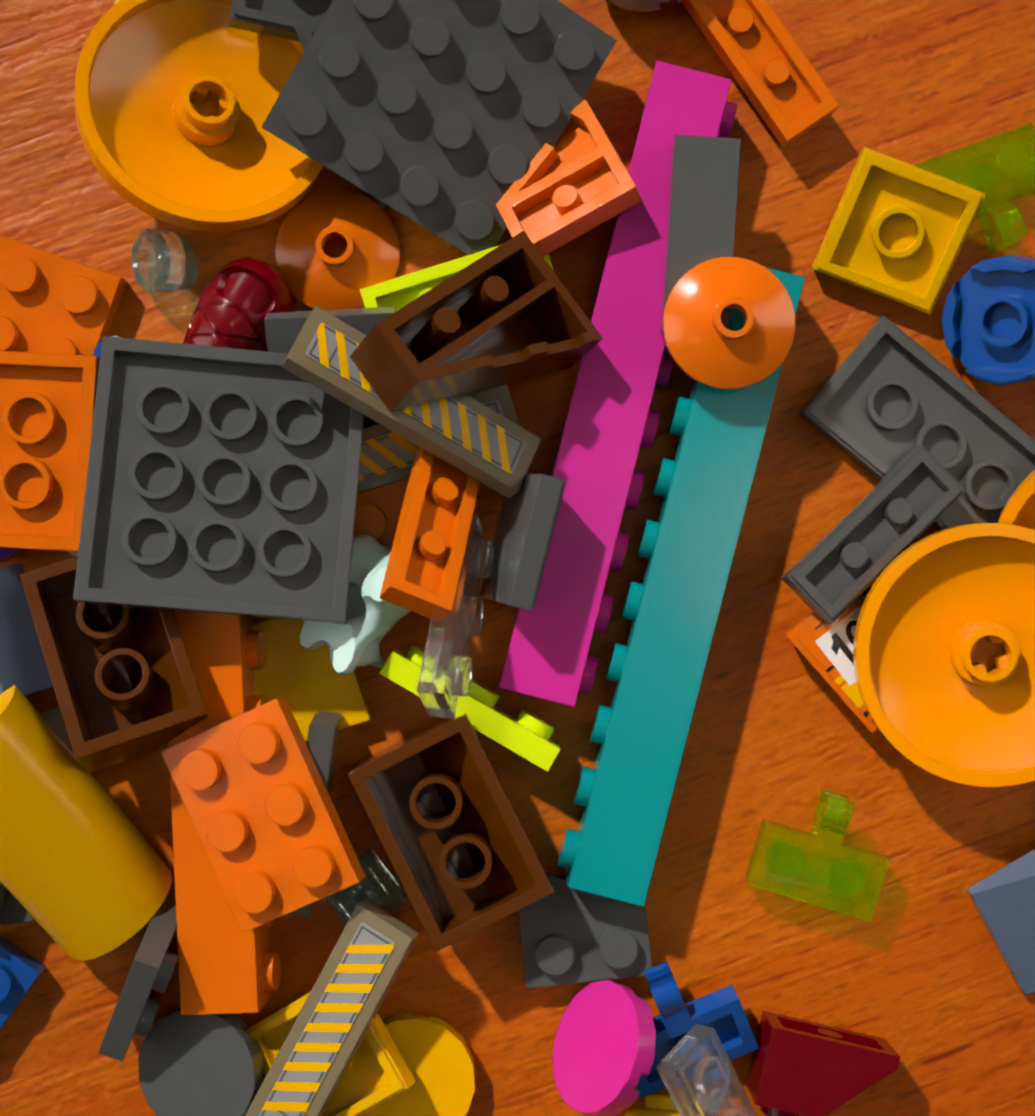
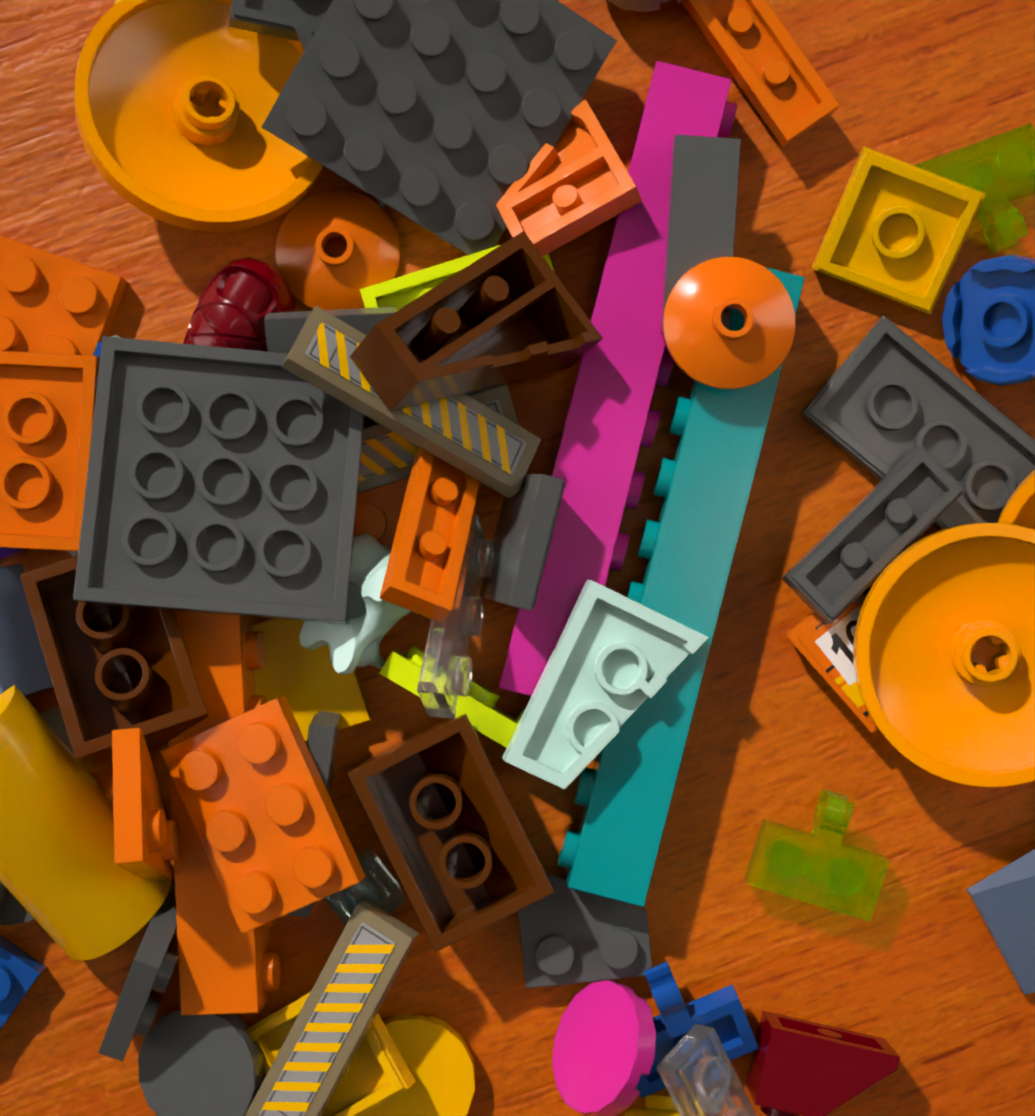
clear light blue tile [132,228,198,293] -> none
none -> orange wing [112,728,180,880]
none -> light aqua wing [502,579,709,790]

